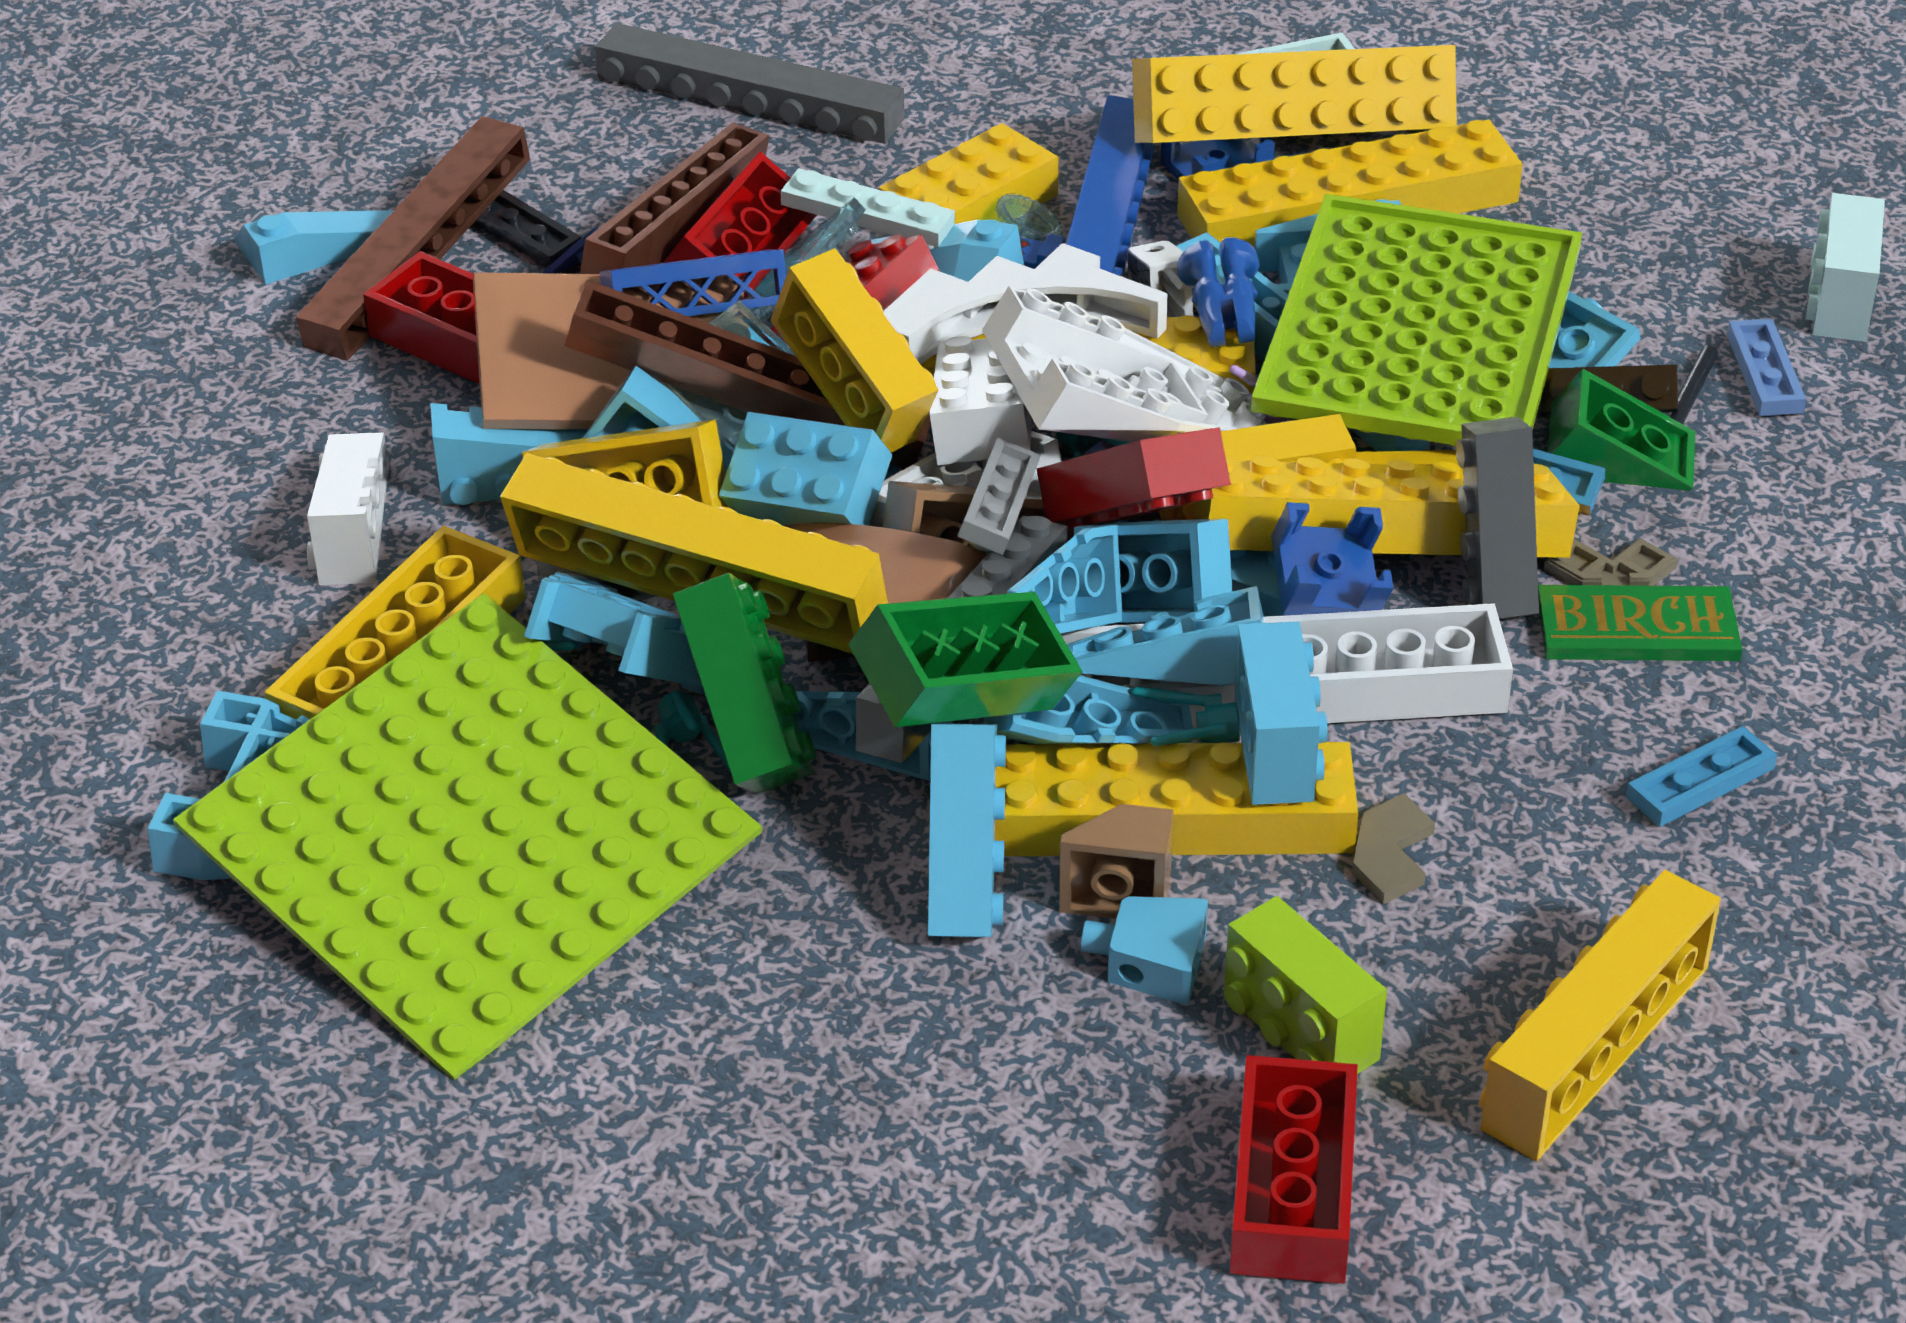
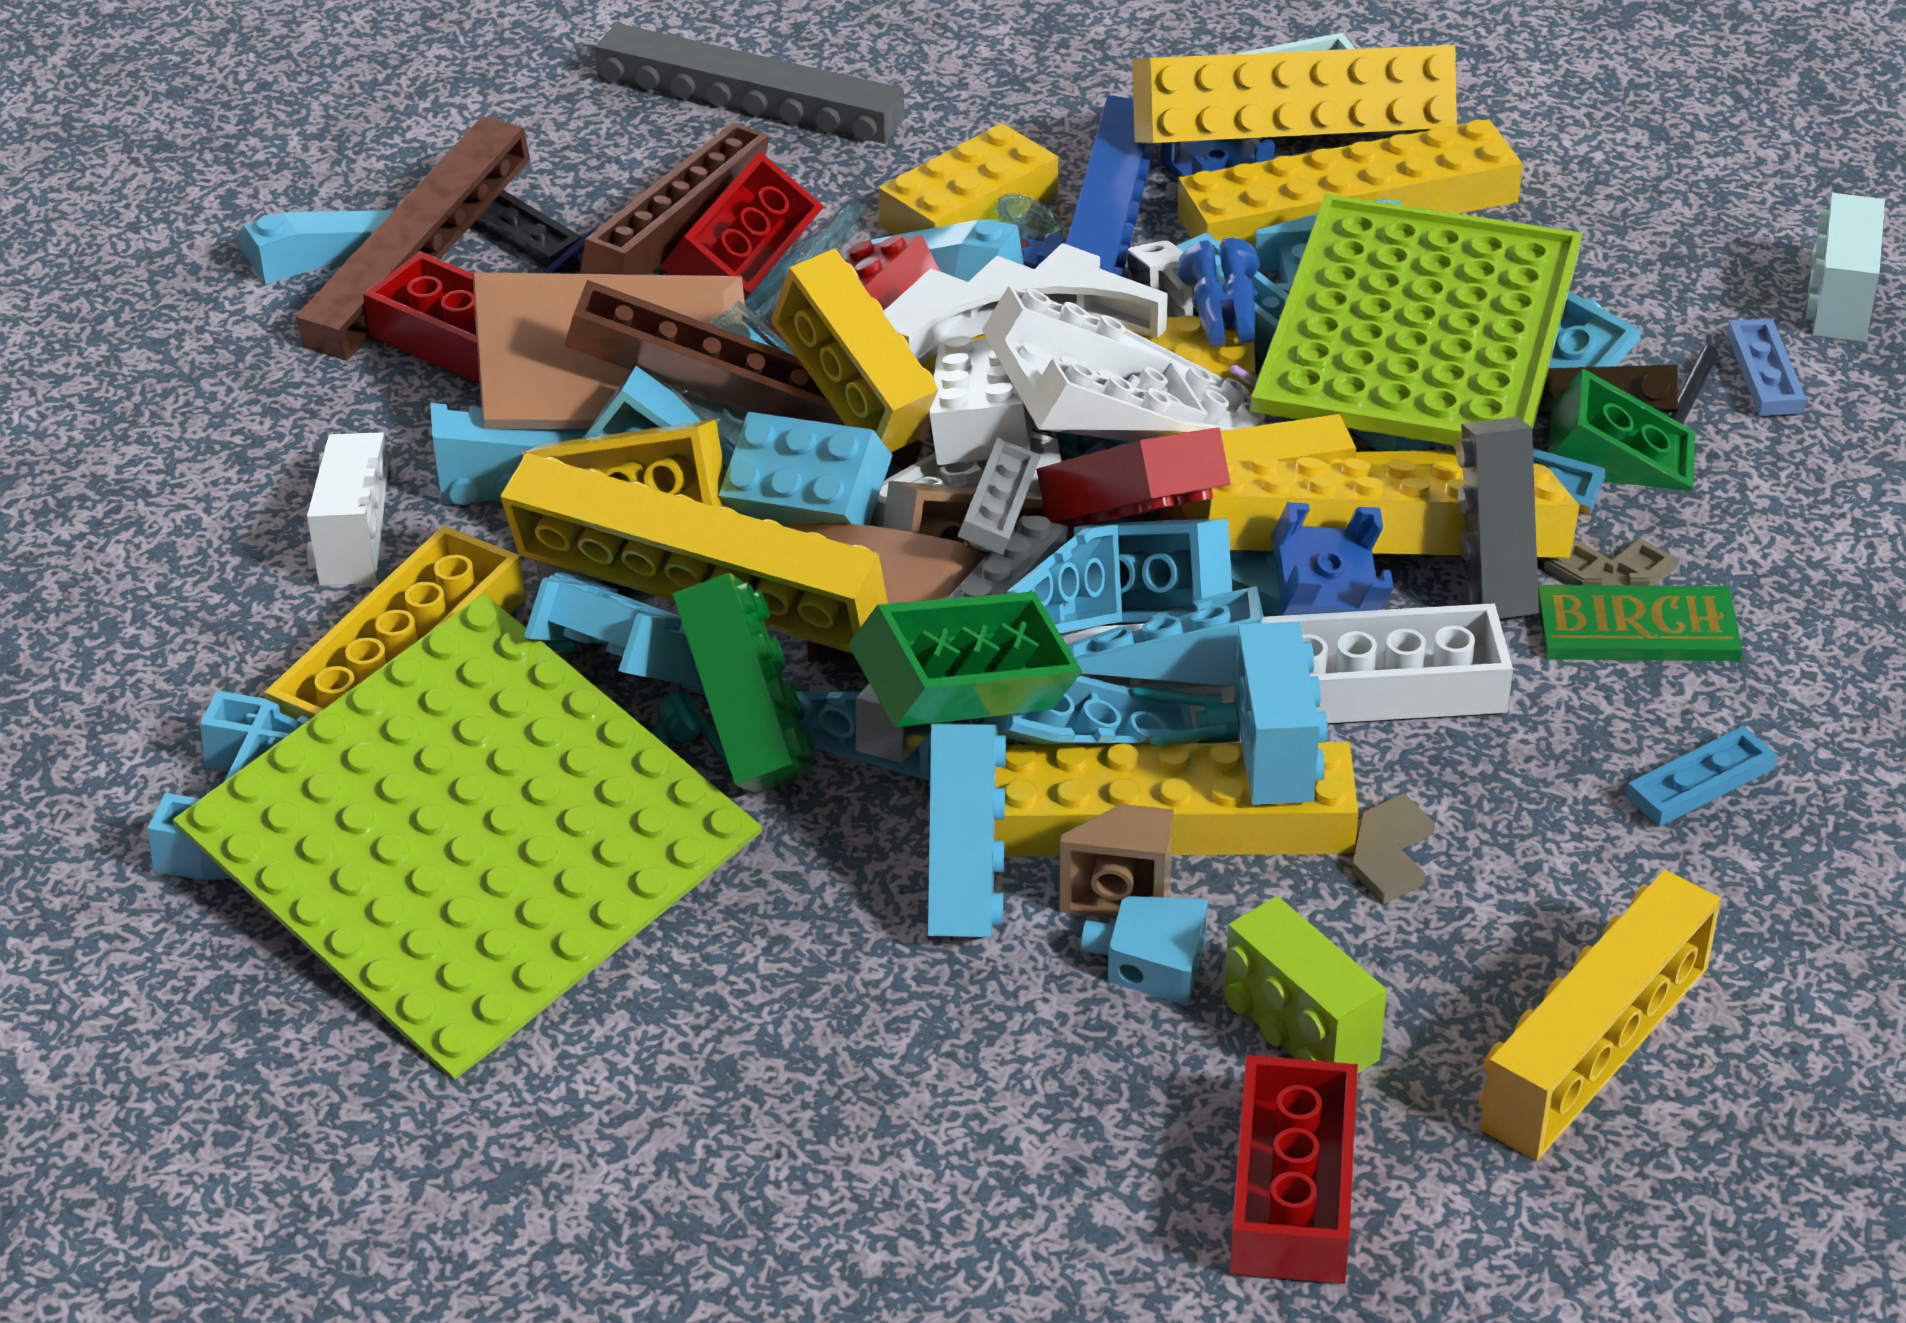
blue fence [599,249,786,316] -> none
light aqua plate [781,168,955,247] -> none

